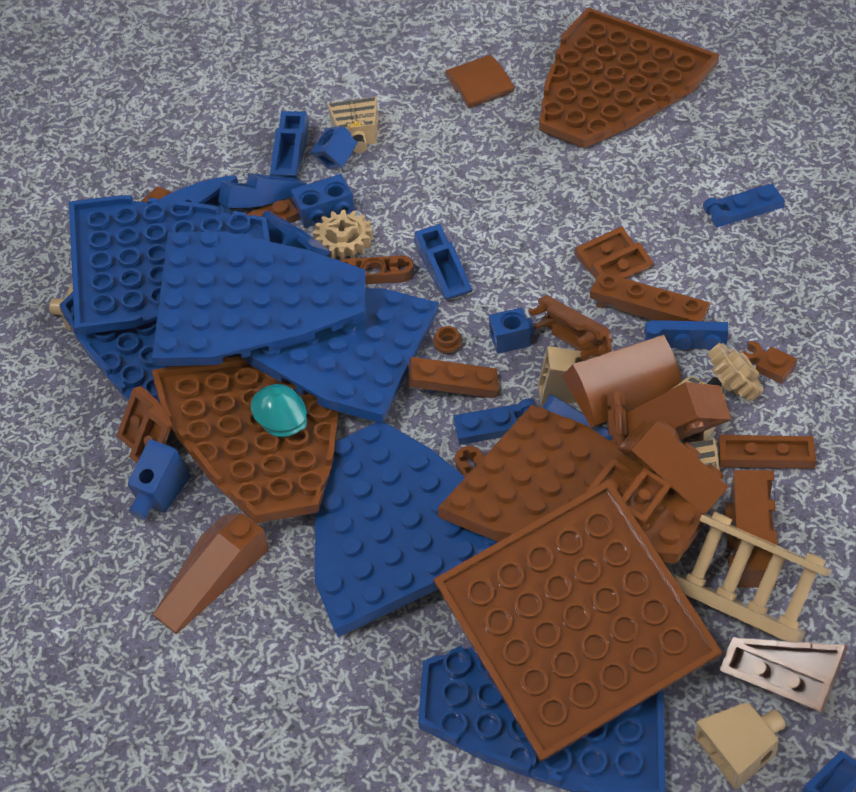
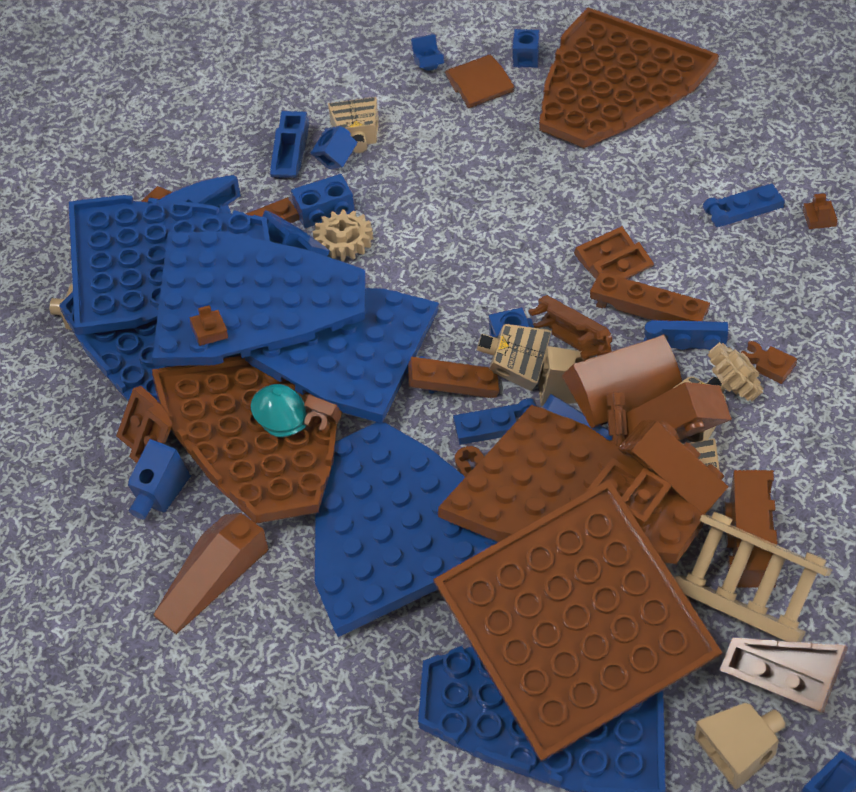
blue slope [218,173,307,208] -> none
dark orange beam [339,255,414,284] -> none
blue slope [413,223,472,300] -> none
dark orange plate [433,326,462,353] -> none
dark orange plate [718,435,816,469] -> none
none -> dark orange tile [189,305,228,346]
none -> dark orange tile [304,395,343,434]
none -> blue bracket [411,34,444,71]
none -> tan torso [477,324,552,391]
none -> blue brick [512,29,539,68]
none -> dark orange tile [803,193,838,229]

